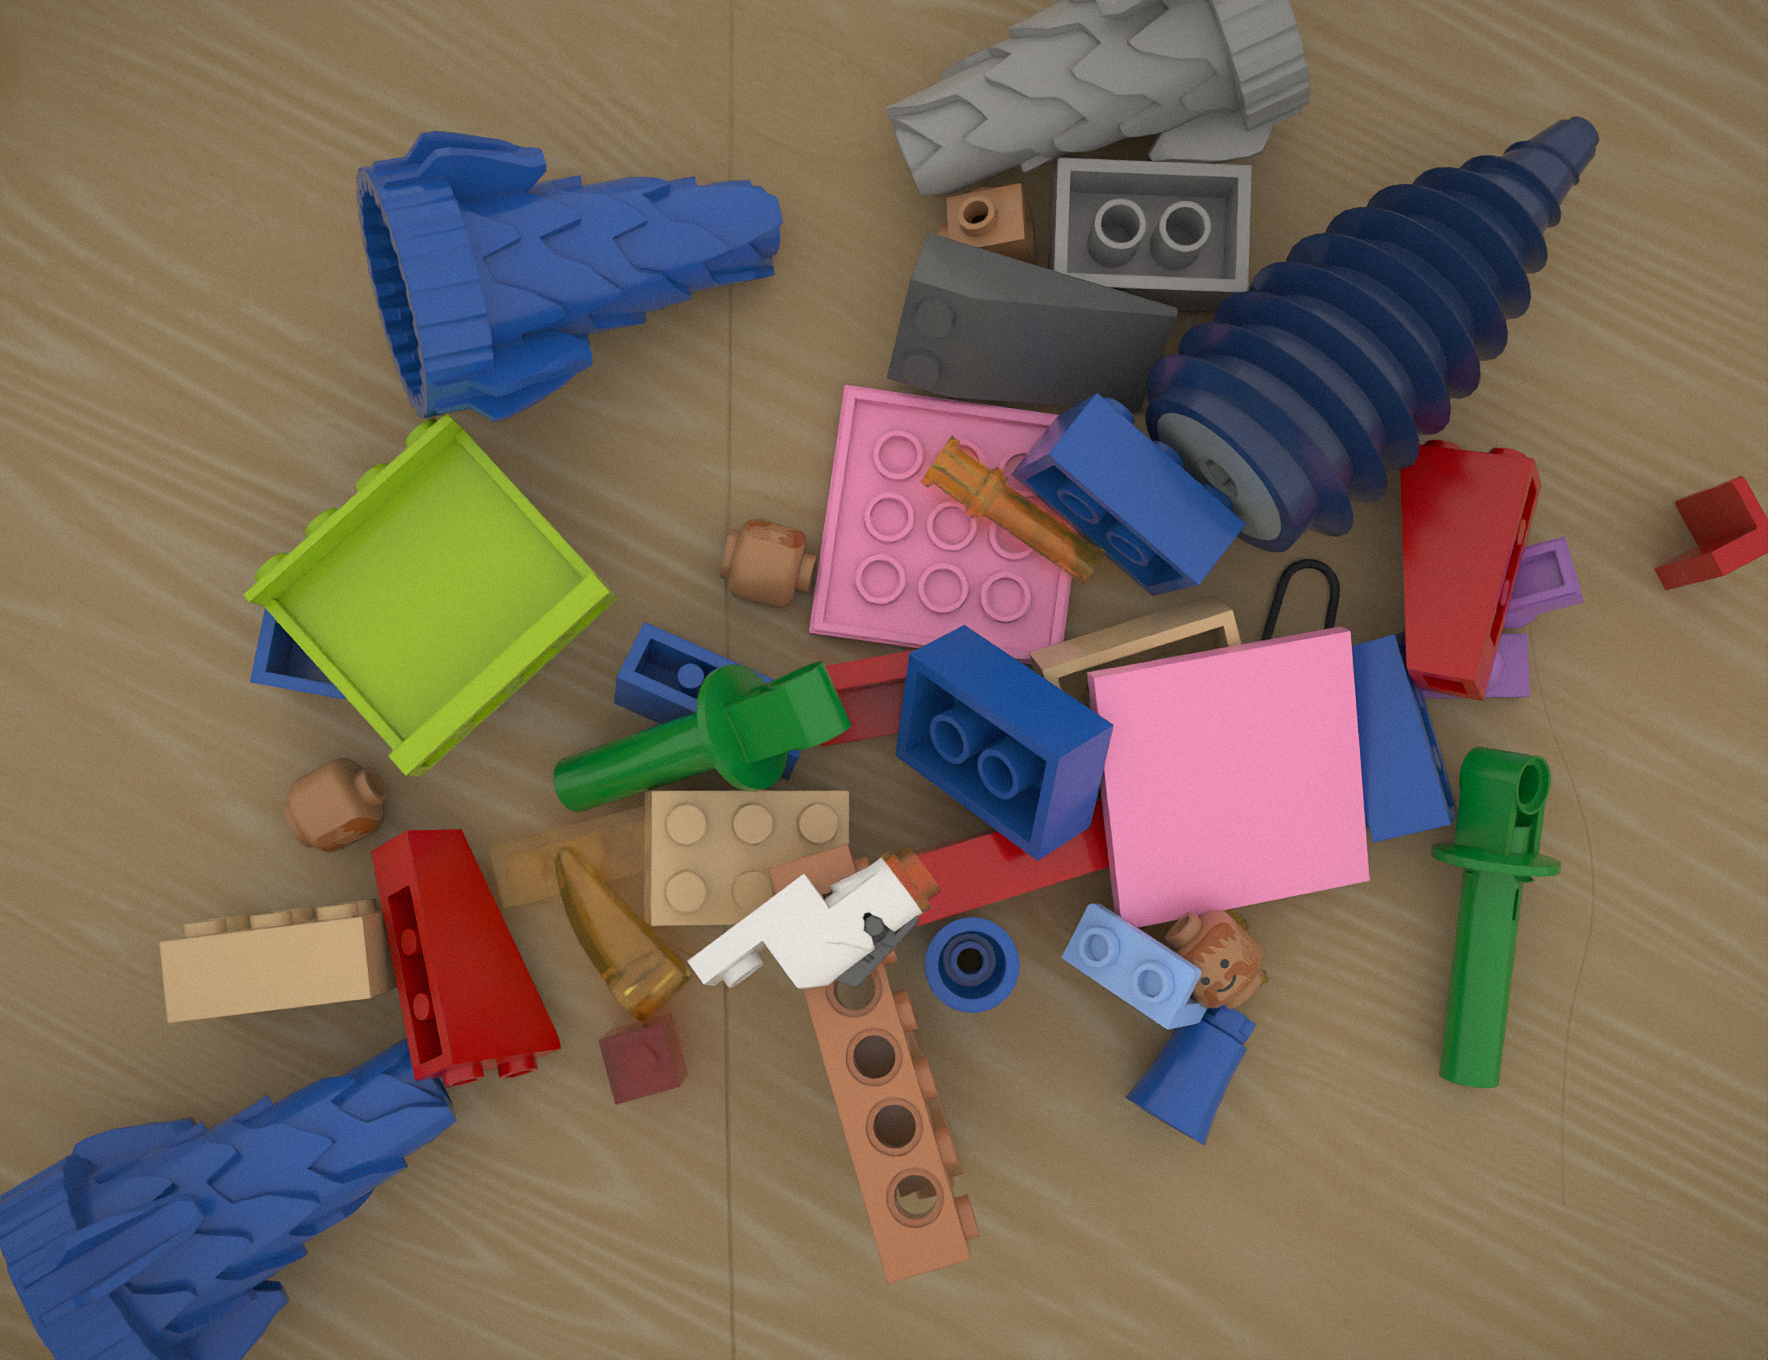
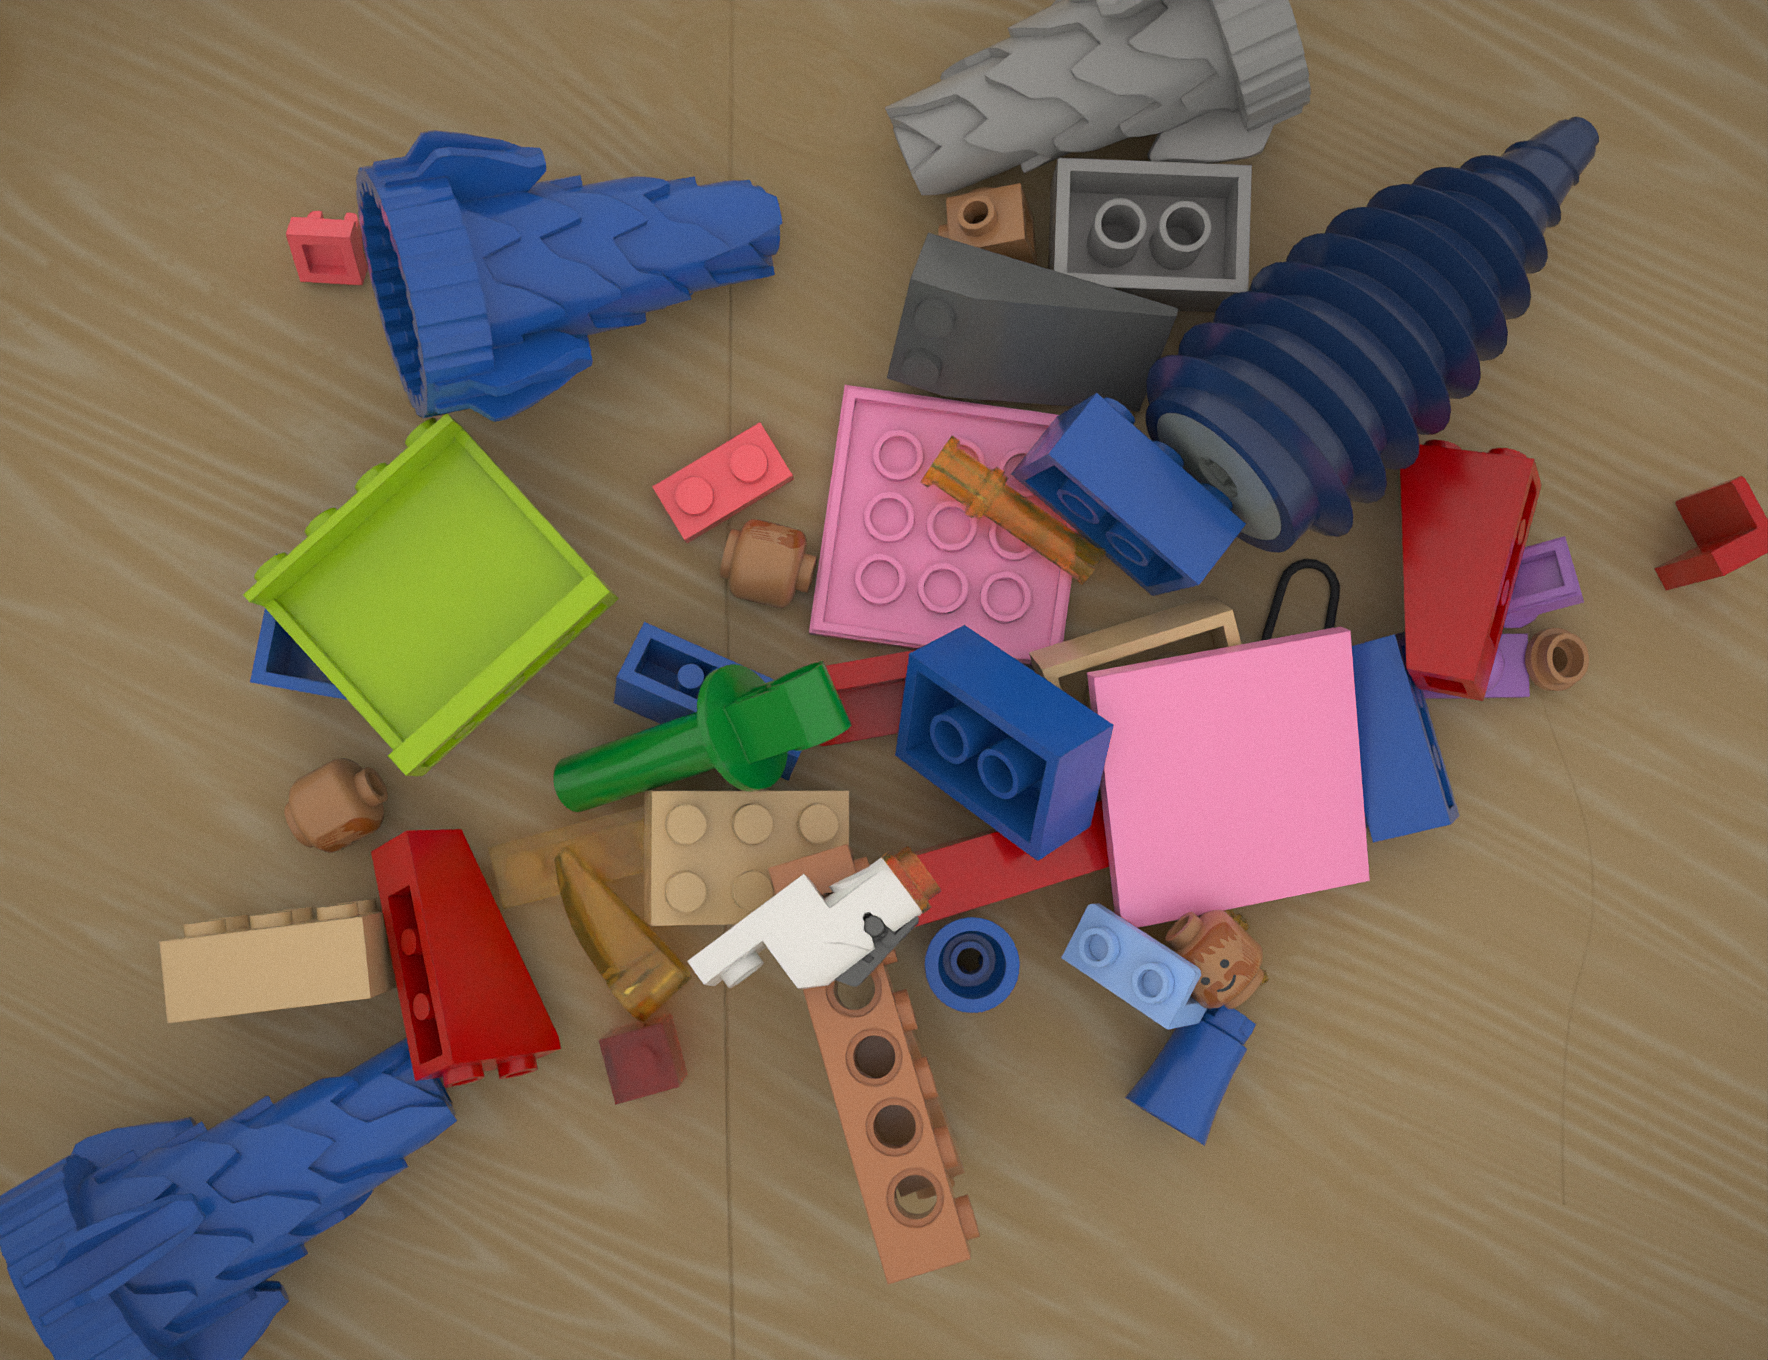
green piece [1431,746,1561,1088] -> none
none -> coral tile [286,211,368,285]
none -> coral plate [652,422,794,543]
none -> medium nougat plate [1525,628,1589,691]

